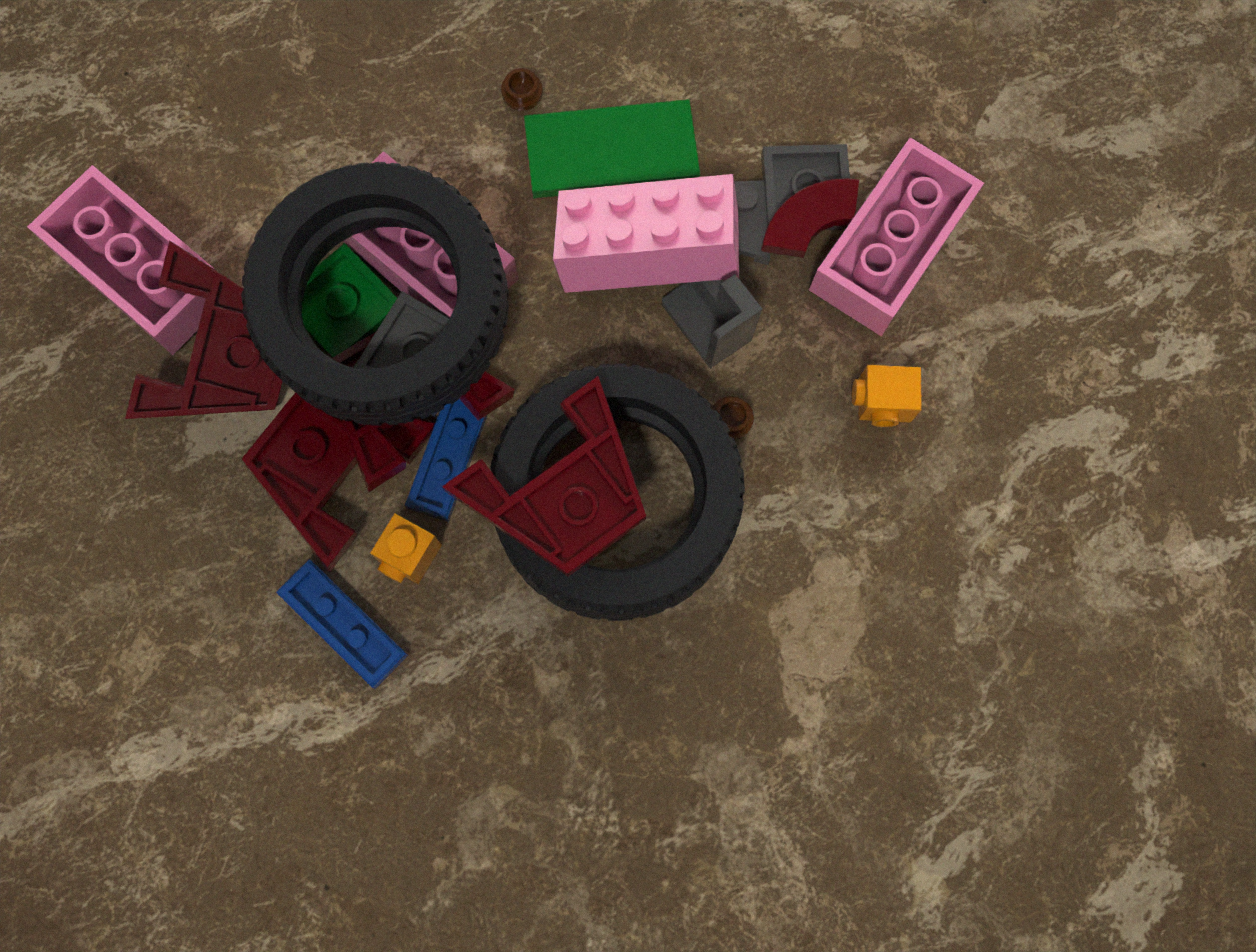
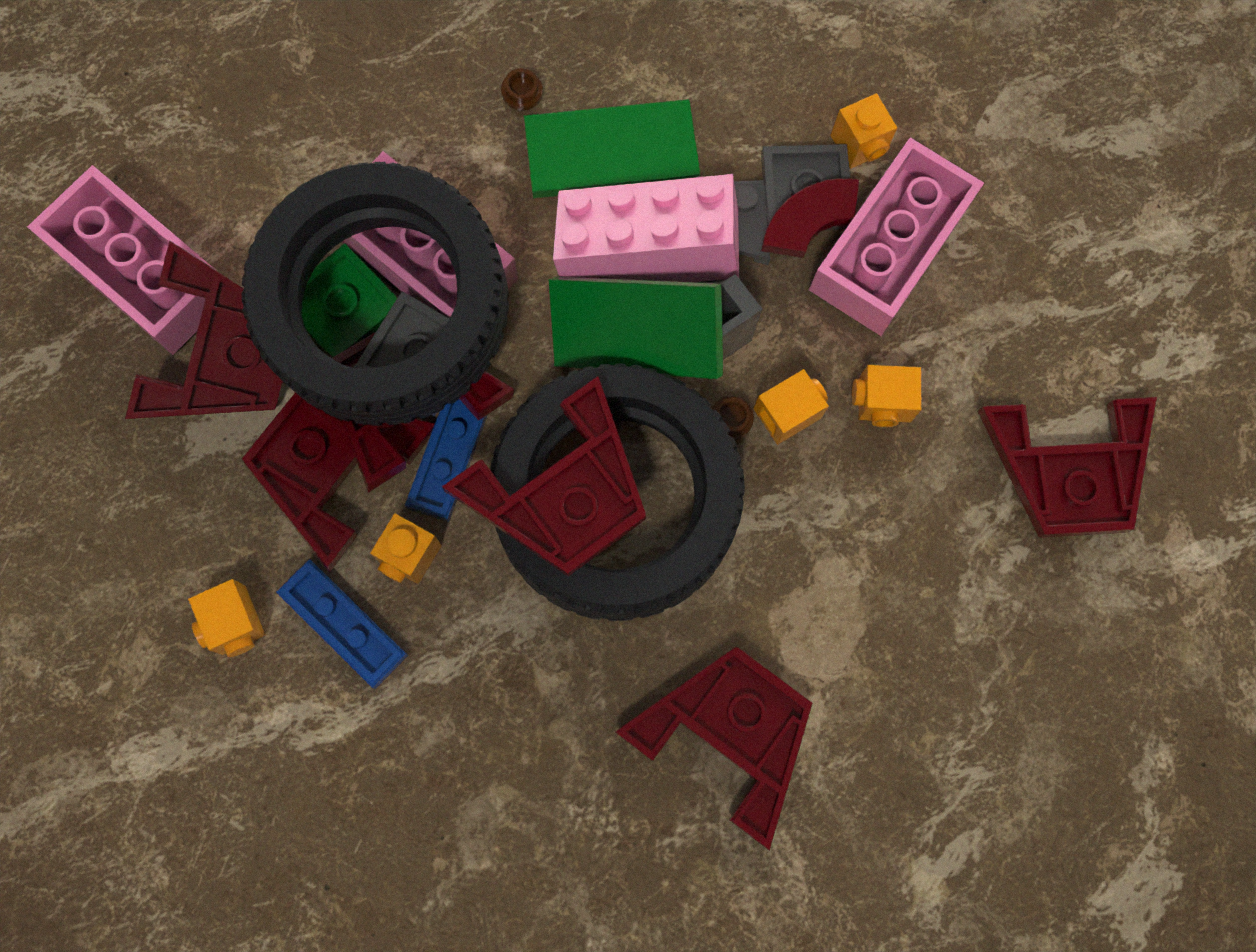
none -> light orange brick [188,579,266,657]
none -> green tile [548,277,723,379]
none -> dark red wing [615,646,813,851]
none -> light orange brick [753,369,829,445]
none -> light orange brick [830,93,897,169]
none -> dark red wing [977,397,1157,538]

